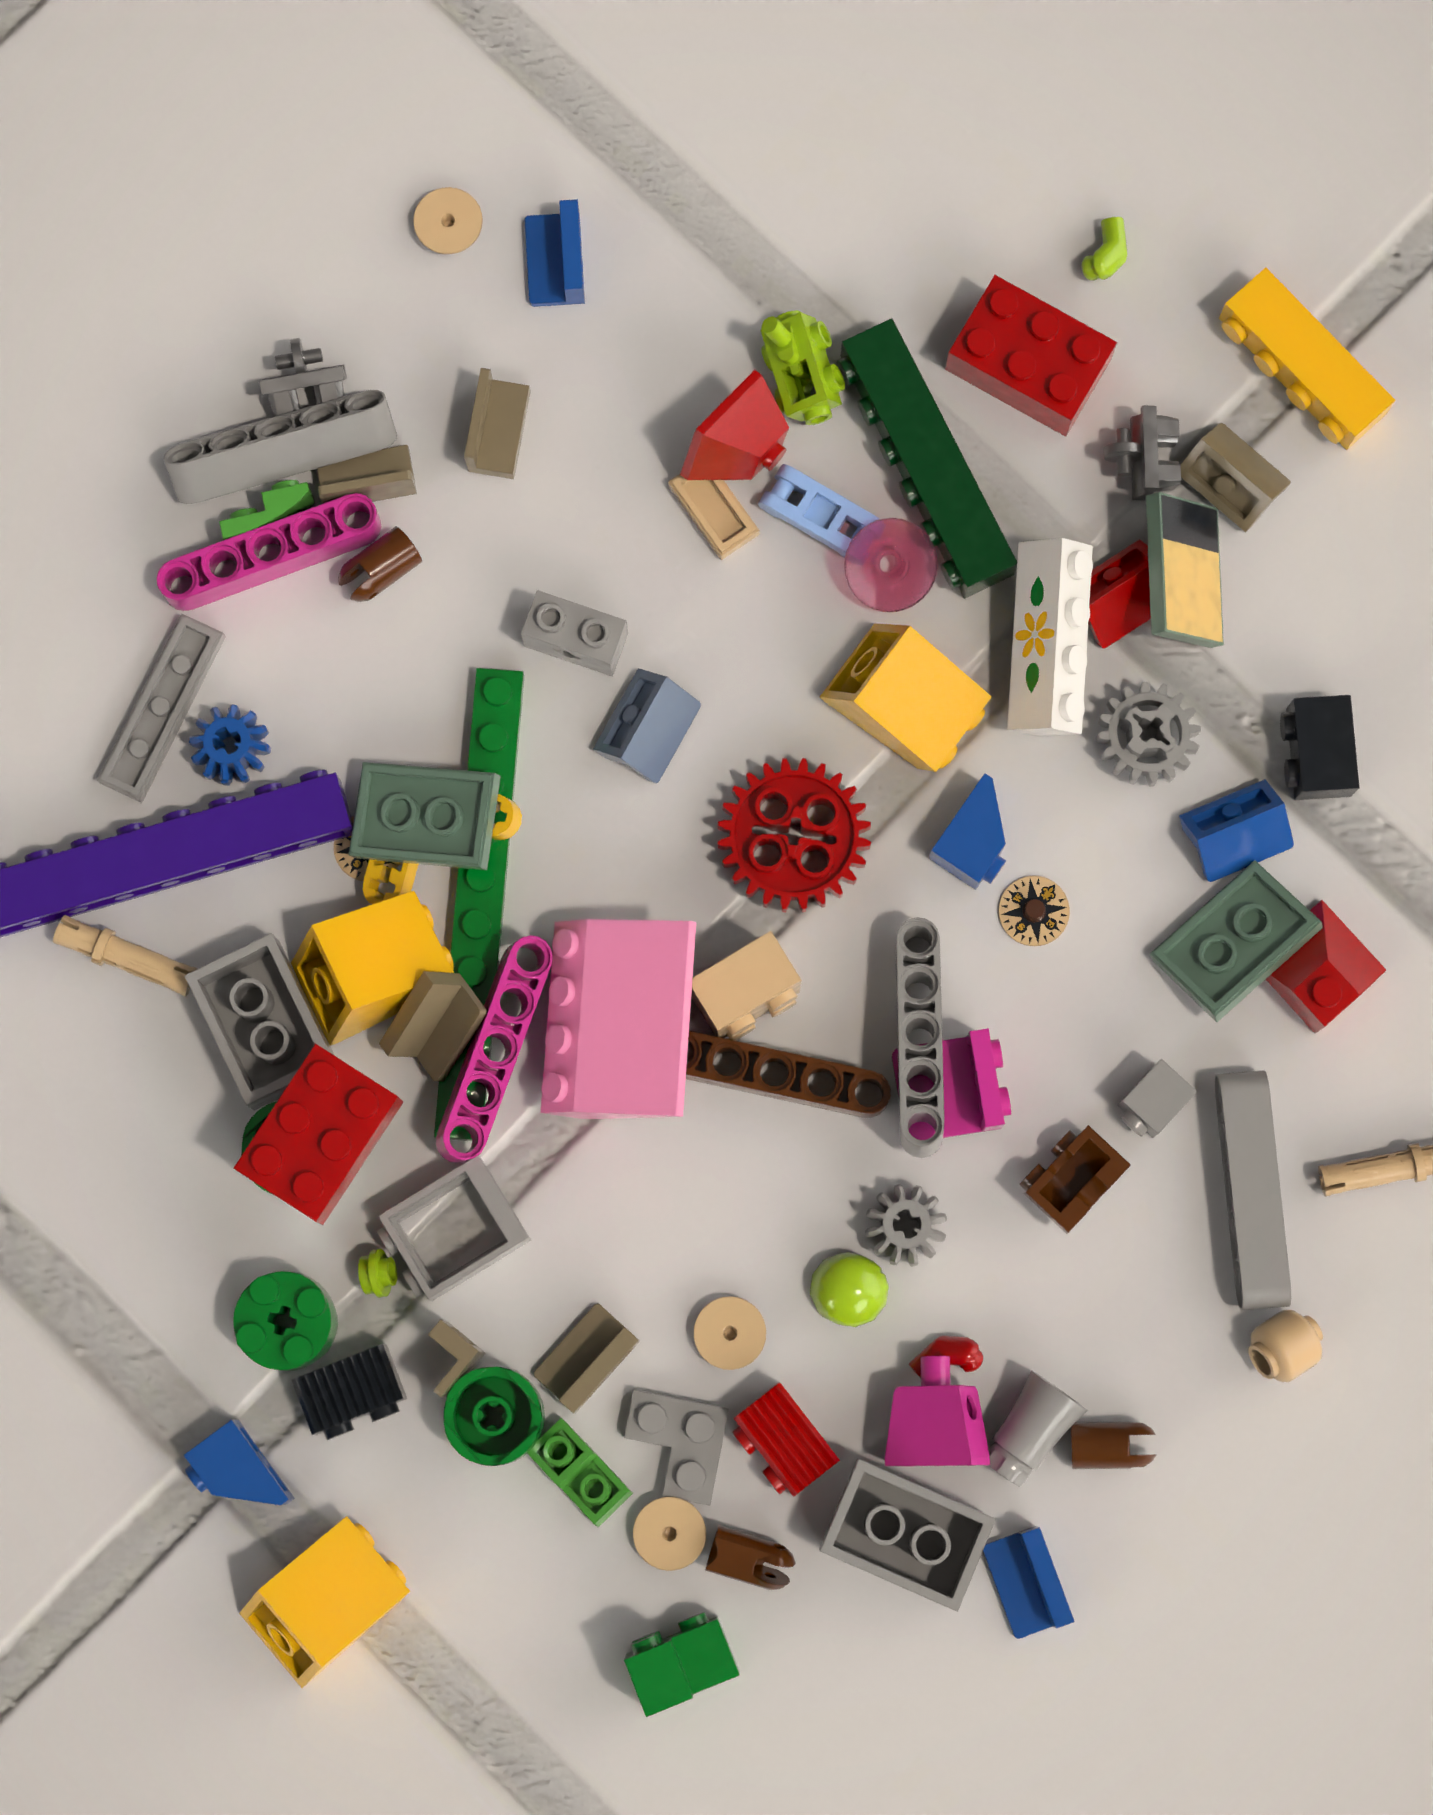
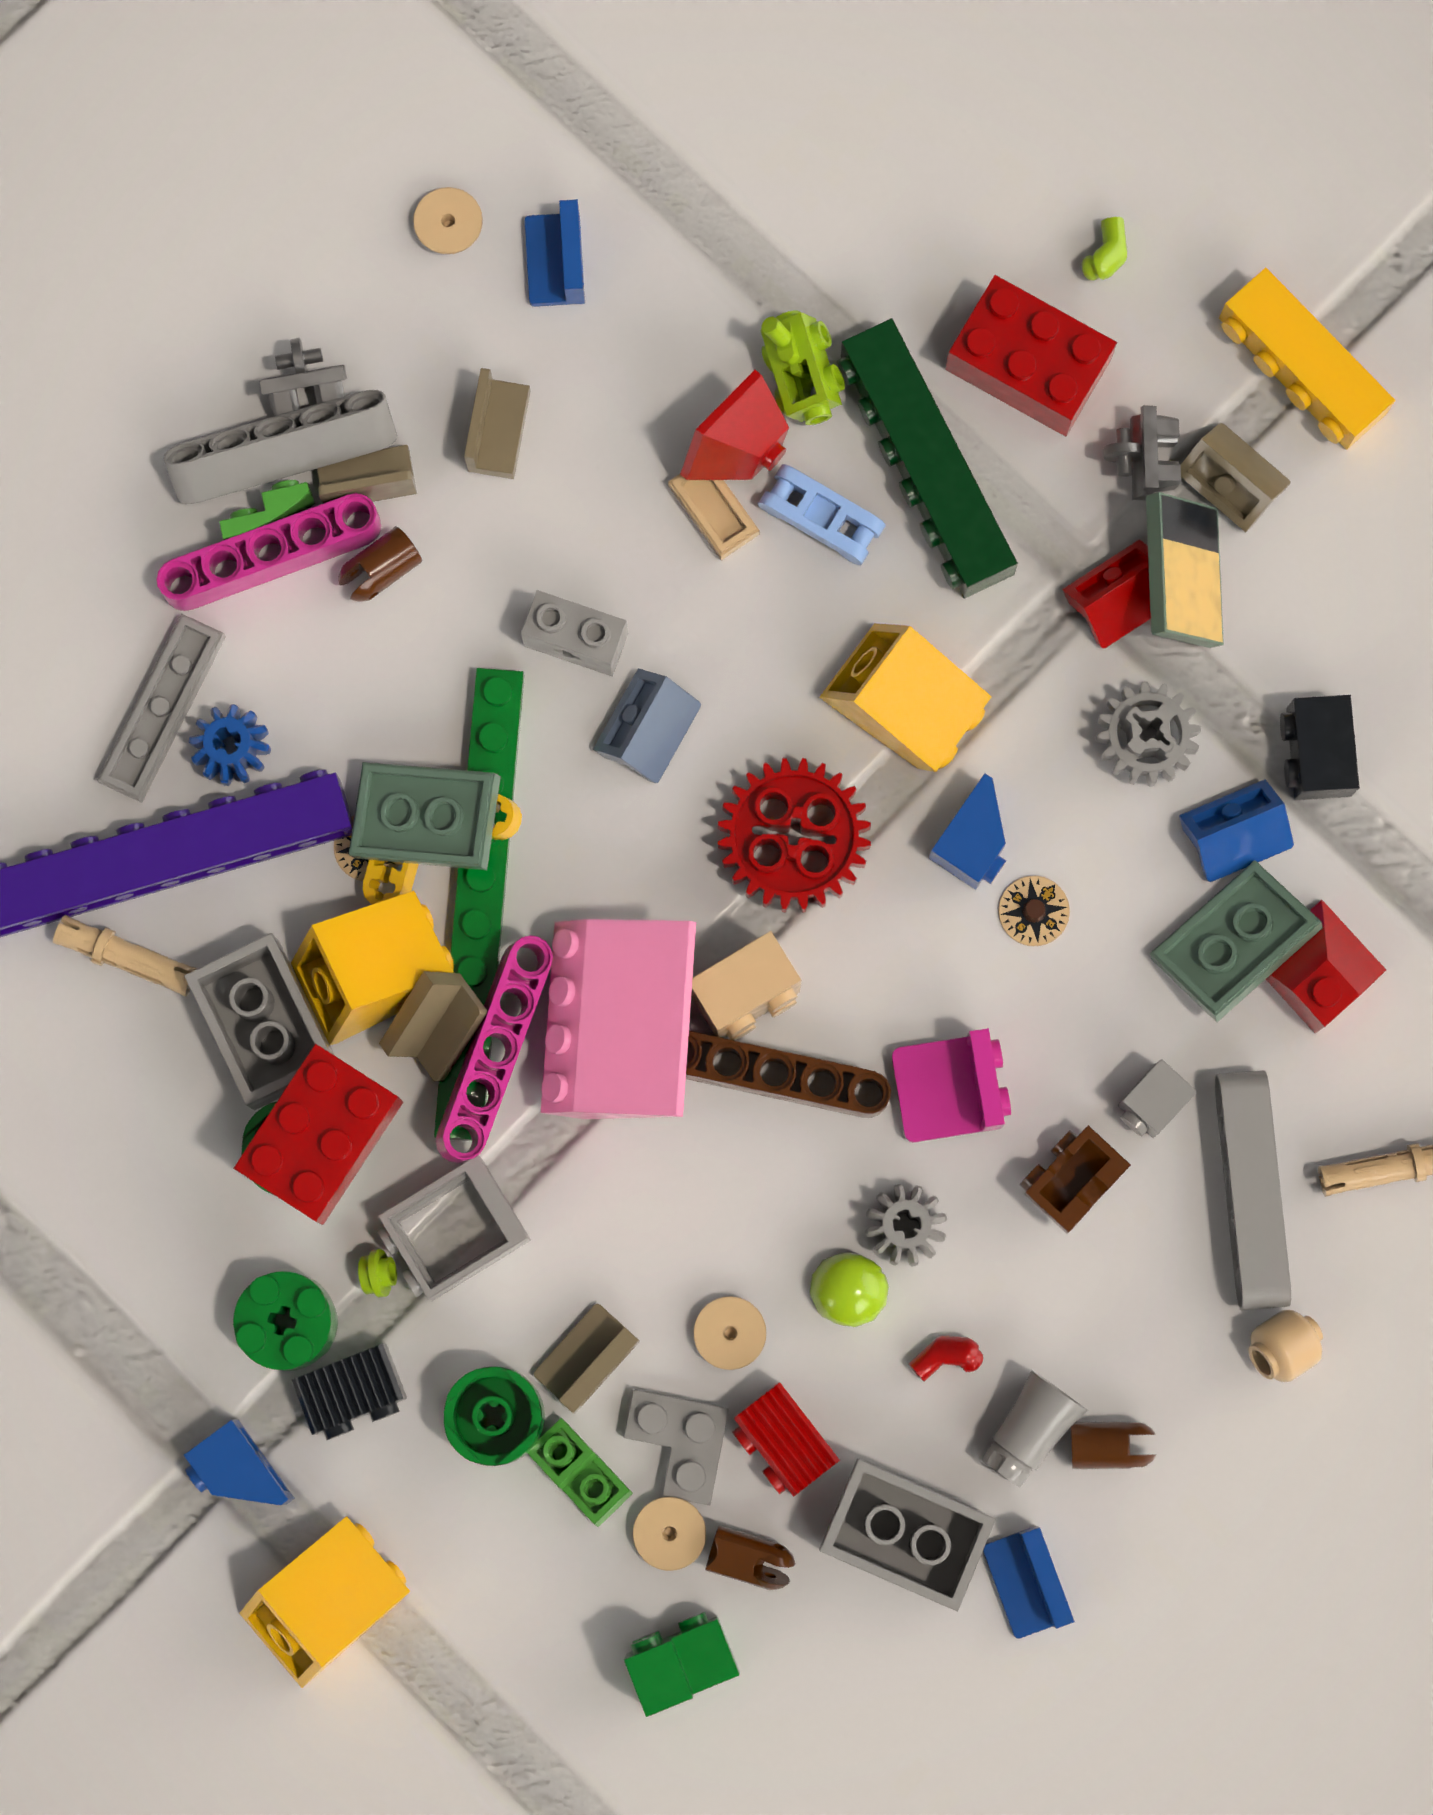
dark tan panel [428,1319,486,1398] -> none
clear pink dish [844,518,938,612] -> none
dark pink torso [885,1356,990,1466] -> none
light grey beam [896,917,944,1158] -> none
white brick [1007,538,1093,736] -> none

